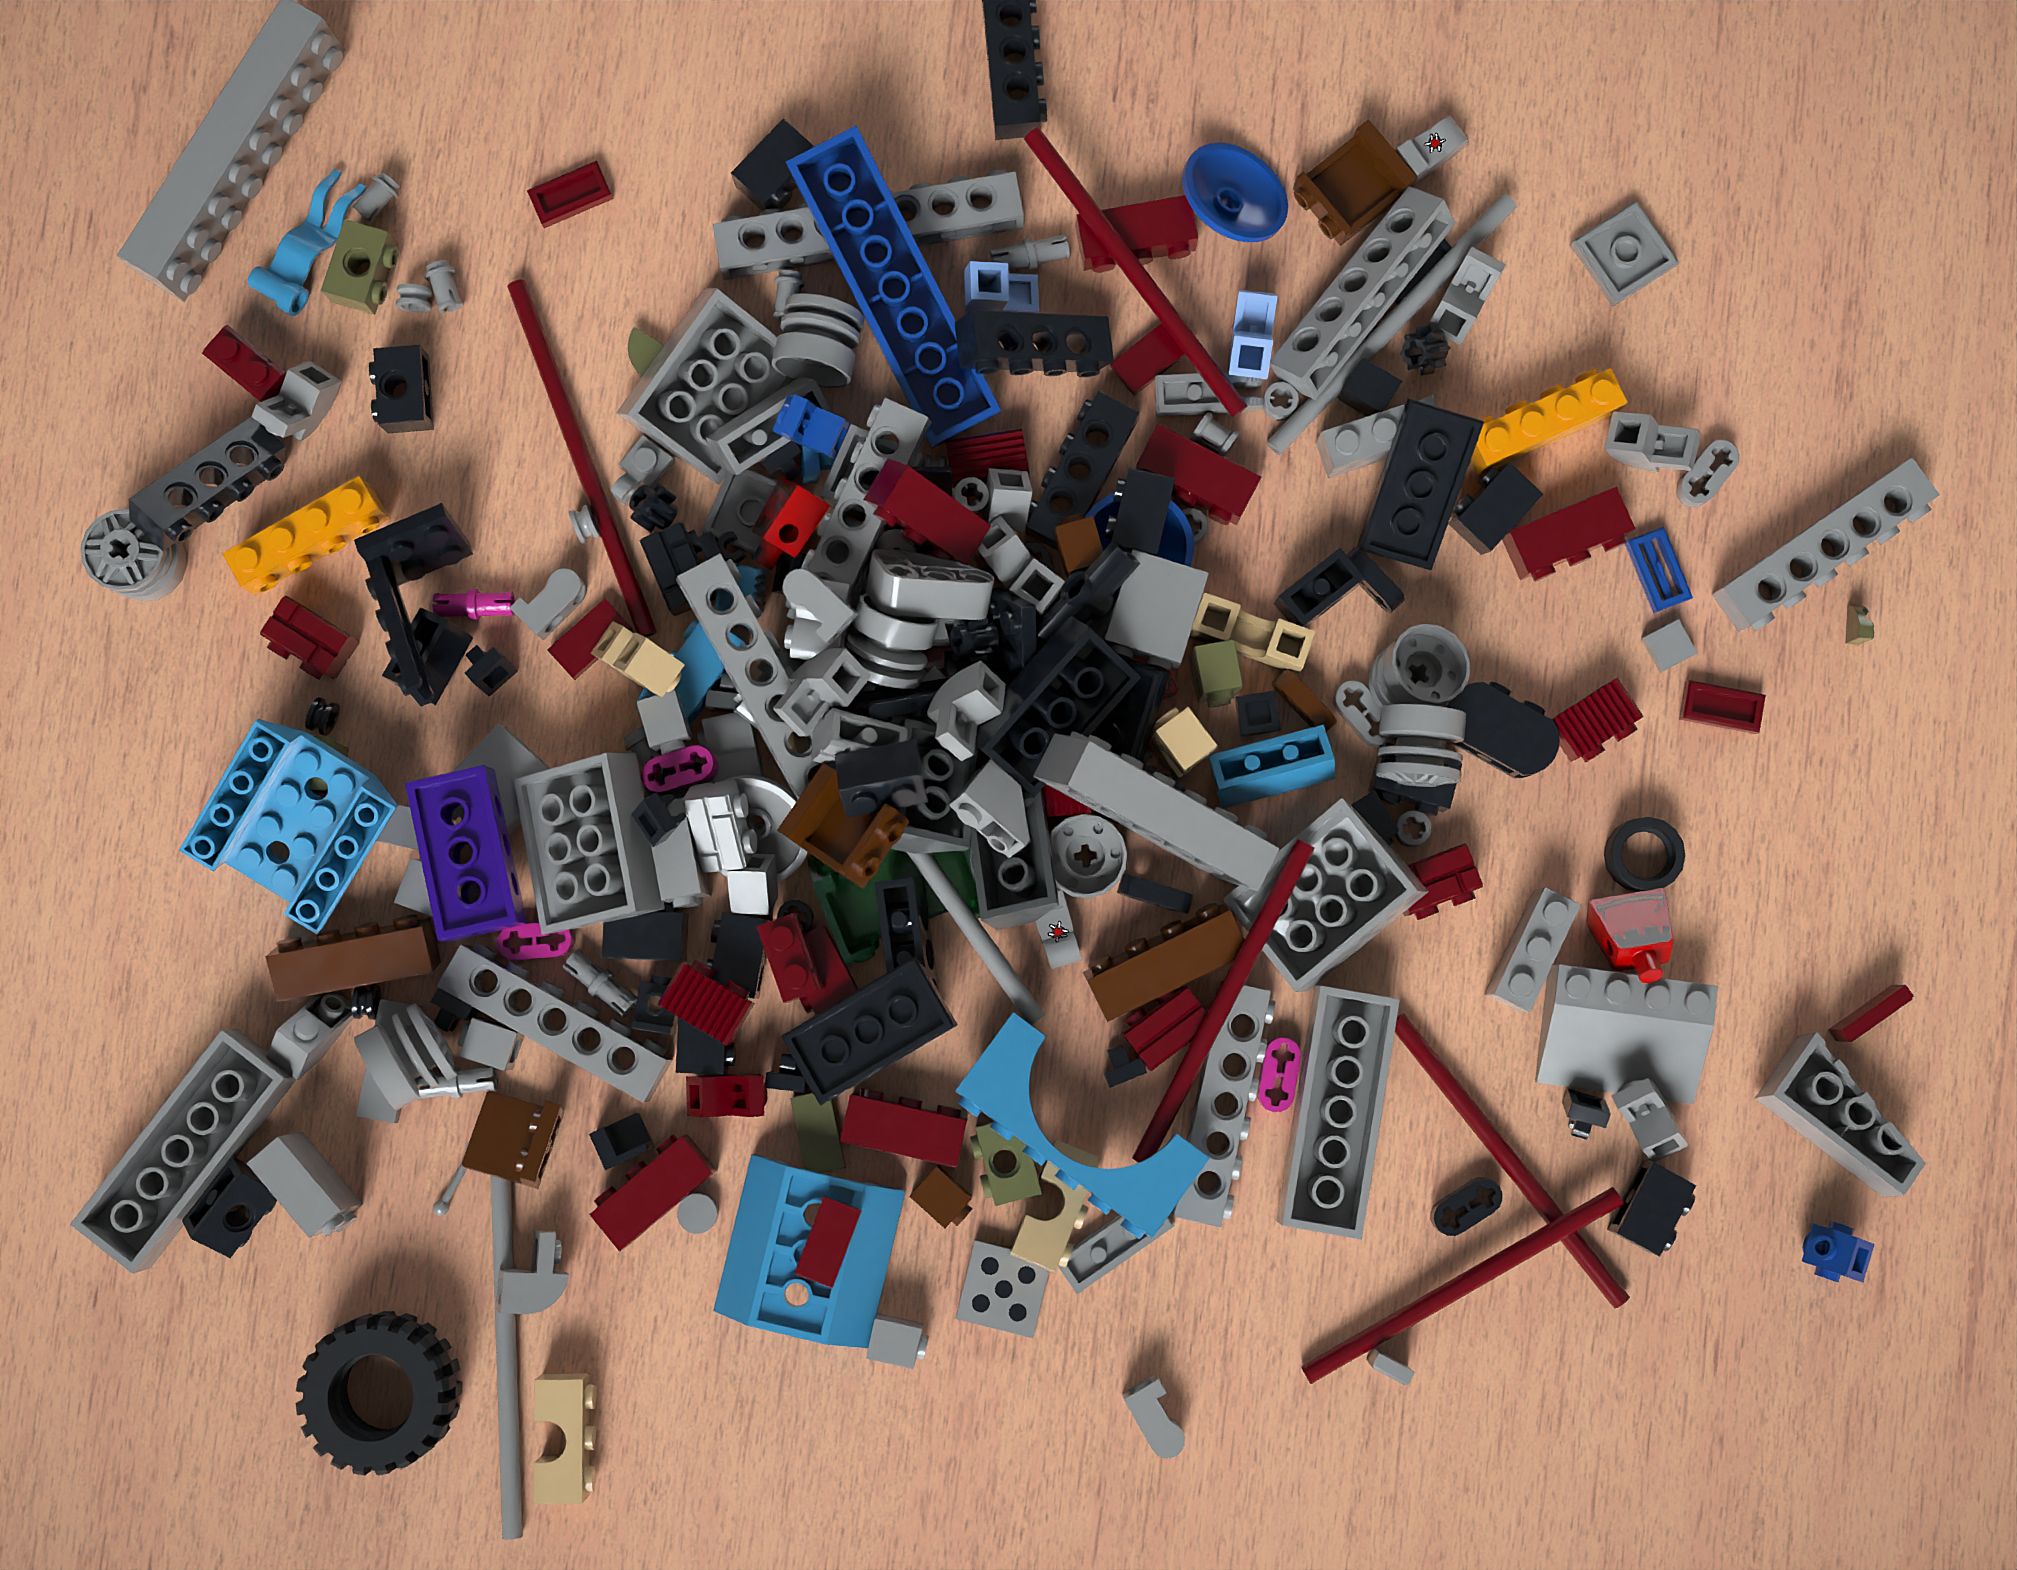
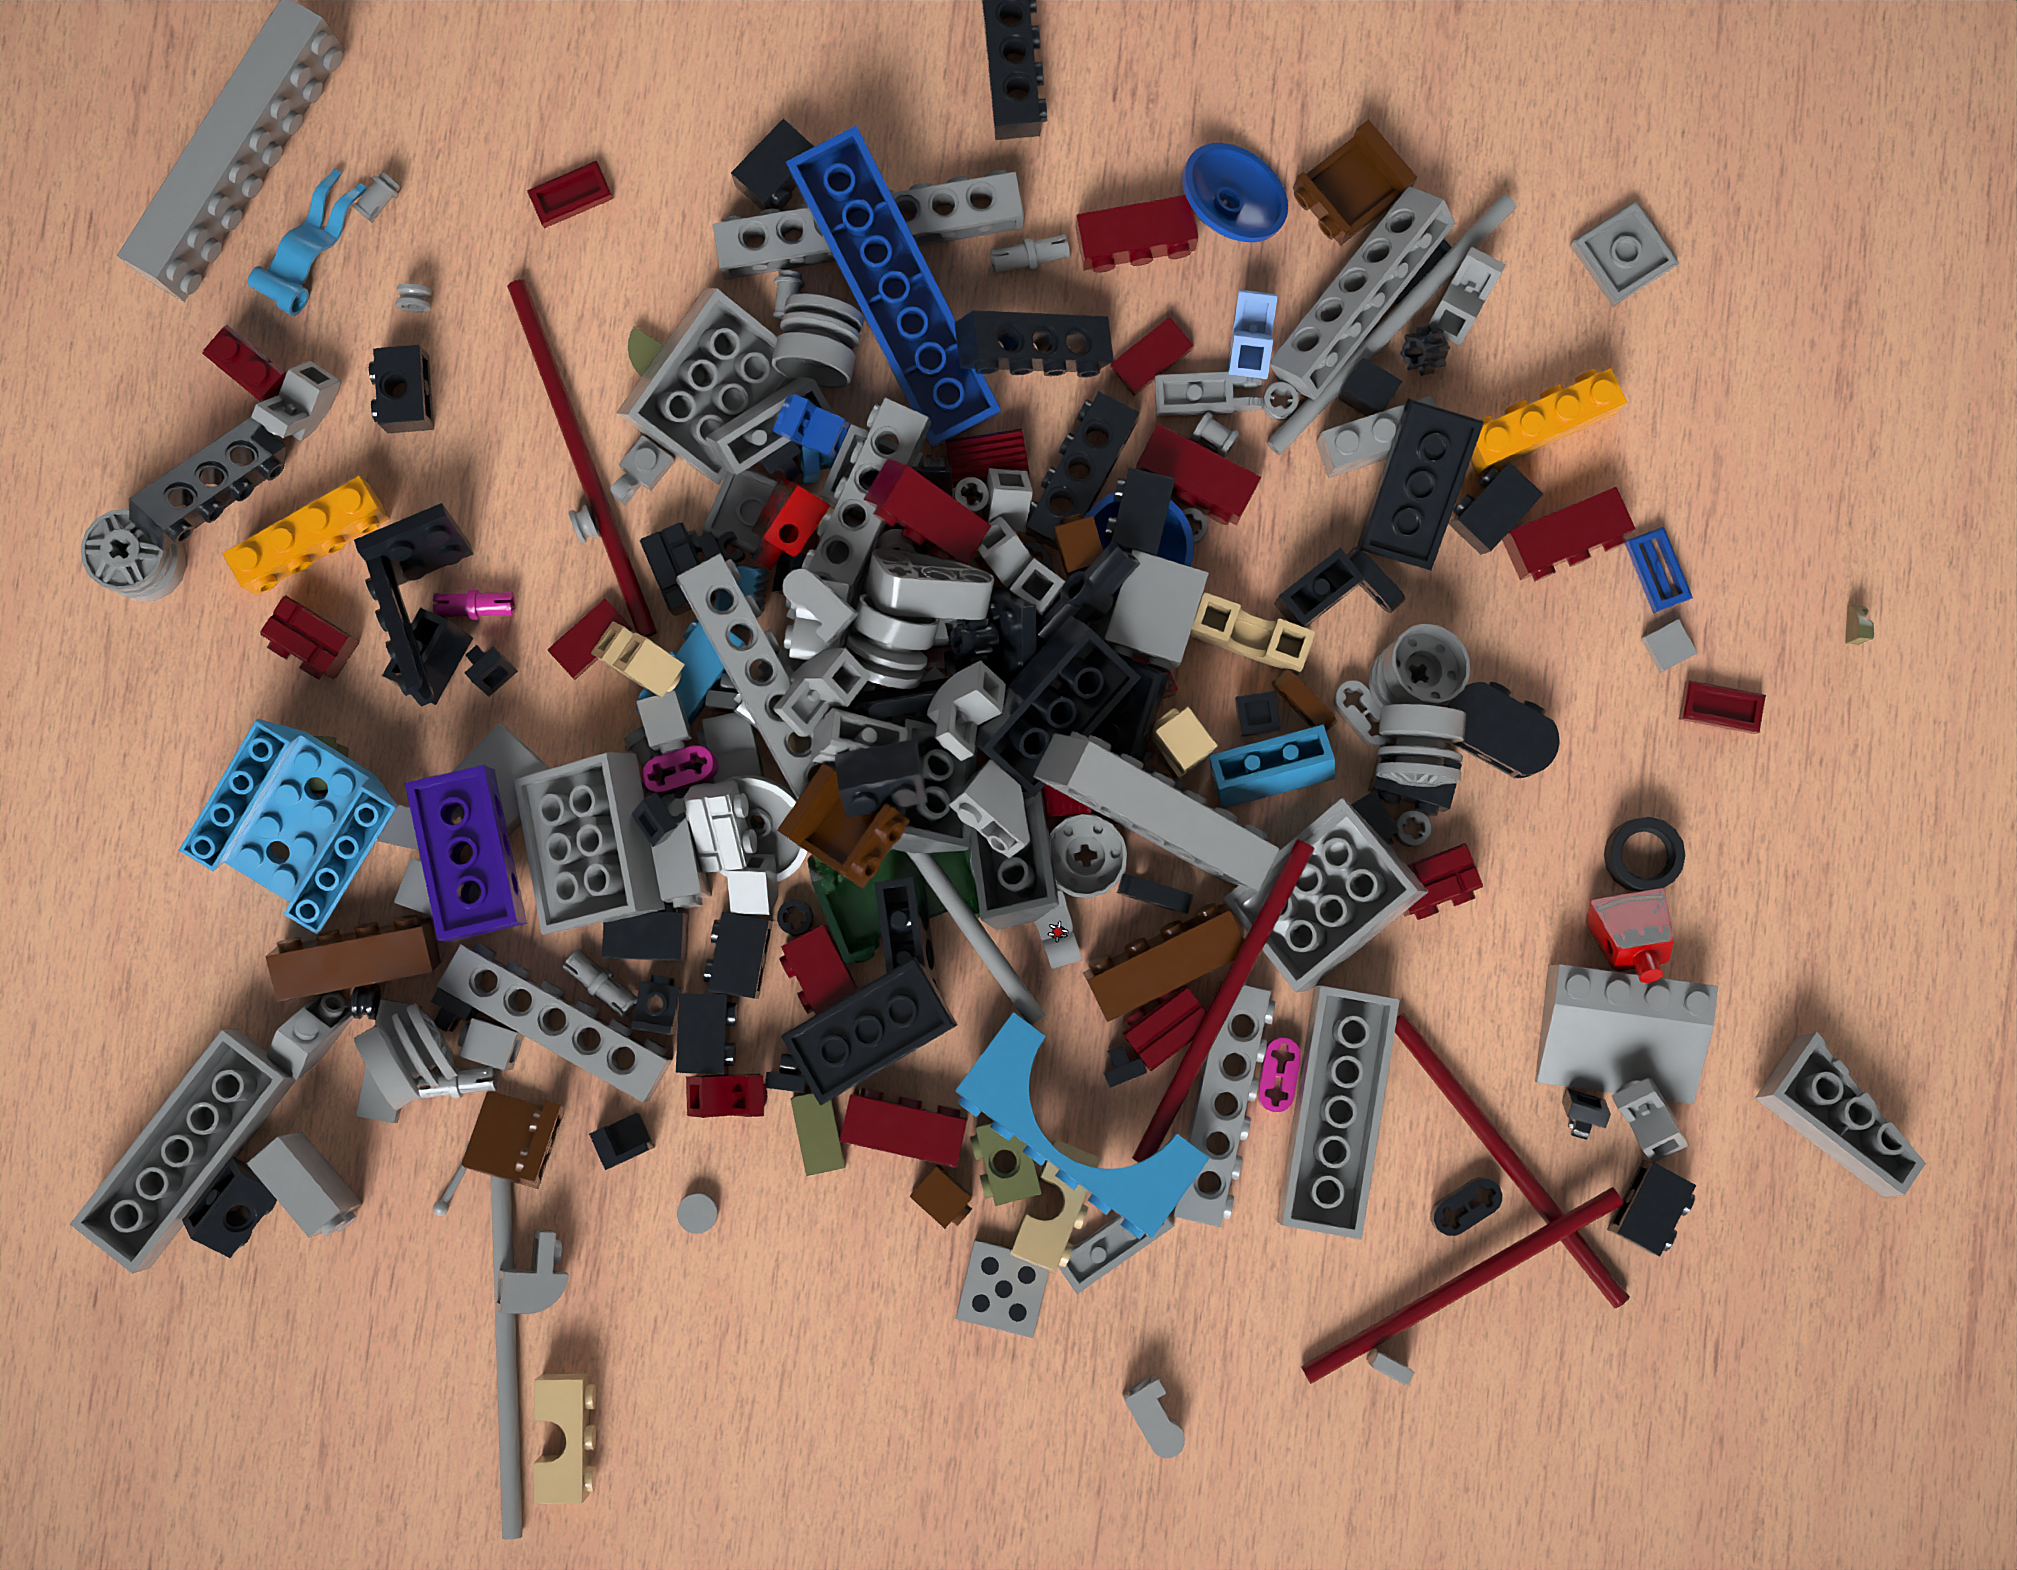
black tyre [295,1311,462,1476] -> none
black bush [305,697,340,736] -> none
olive brick [321,219,399,315] -> none
light grey pin [425,260,463,313] -> none
dark pink beam [497,923,575,961] -> none
light grey leg [510,568,587,640] -> none
dark red brick [589,1134,718,1252] -> none
black gear [629,482,678,533] -> none
dark red brick [657,960,755,1045] -> none
dark azure slope [713,1154,906,1348] -> none
dark red brick [757,913,825,1003] -> none
dark red tile [795,1196,862,1288] -> none
light grey brick [866,1313,929,1369] -> none
light blue brick [964,261,1039,313] -> none
dark red piece [1024,127,1248,418] -> none
olive brick [1189,640,1243,708] -> none
light grey leg [1396,116,1469,187] -> none
light grey brick [1484,887,1581,1012] -> none
dark red brick [1552,677,1644,763] -> none
light grey brick [1604,411,1701,472] -> none
light grey beam [1676,440,1739,508] -> none
light grey brick [1712,457,1940,632] -> none
blue brick [1802,1221,1875,1283] -> none
dark red tile [1828,985,1914,1042] -> none

